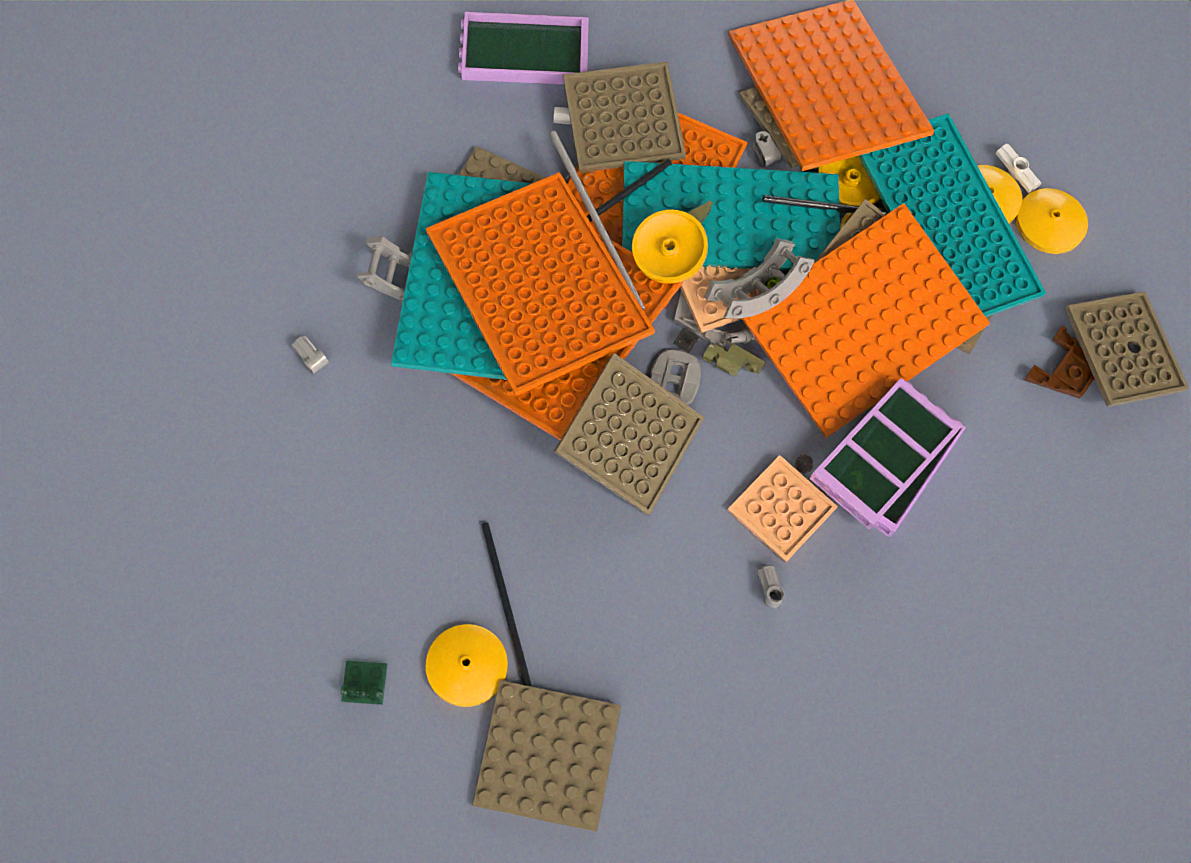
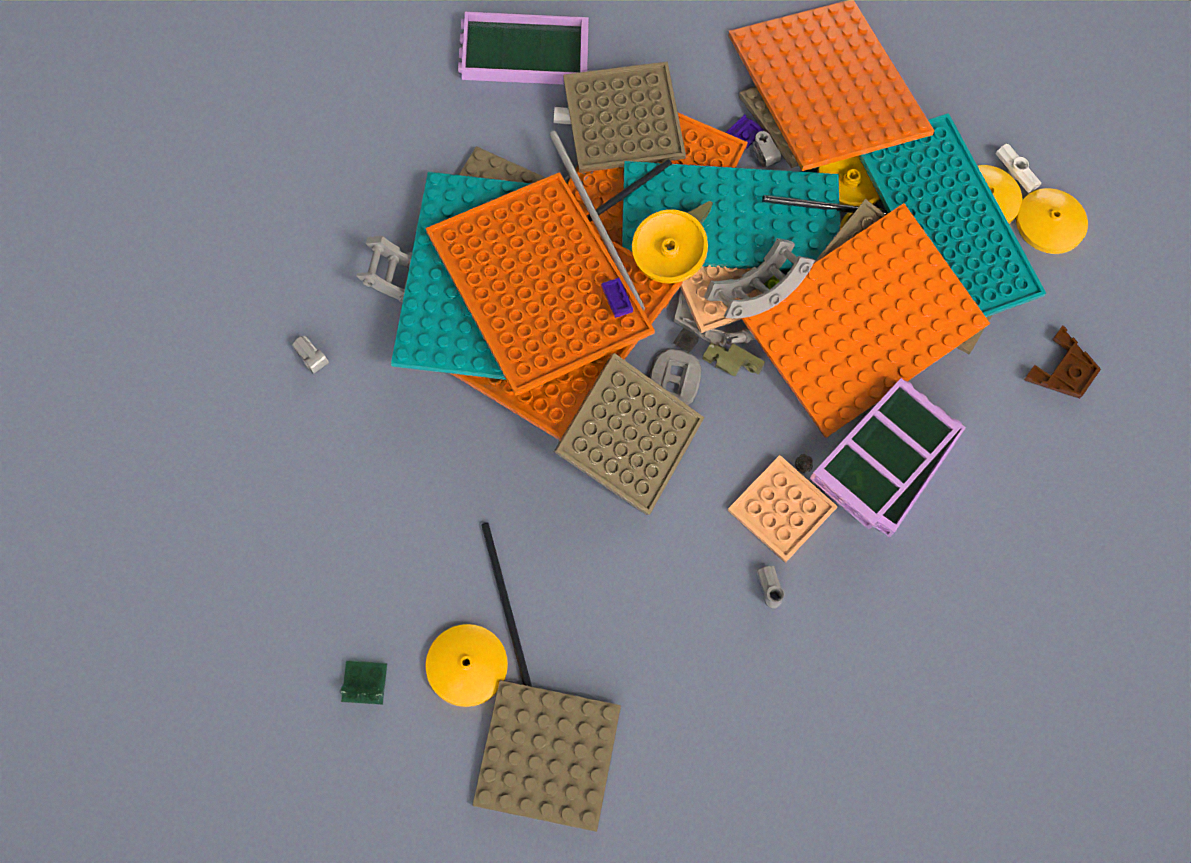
dark tan plate [1065,291,1189,407] -> none
none -> dark purple plate [601,278,633,318]
none -> dark purple plate [725,114,764,150]

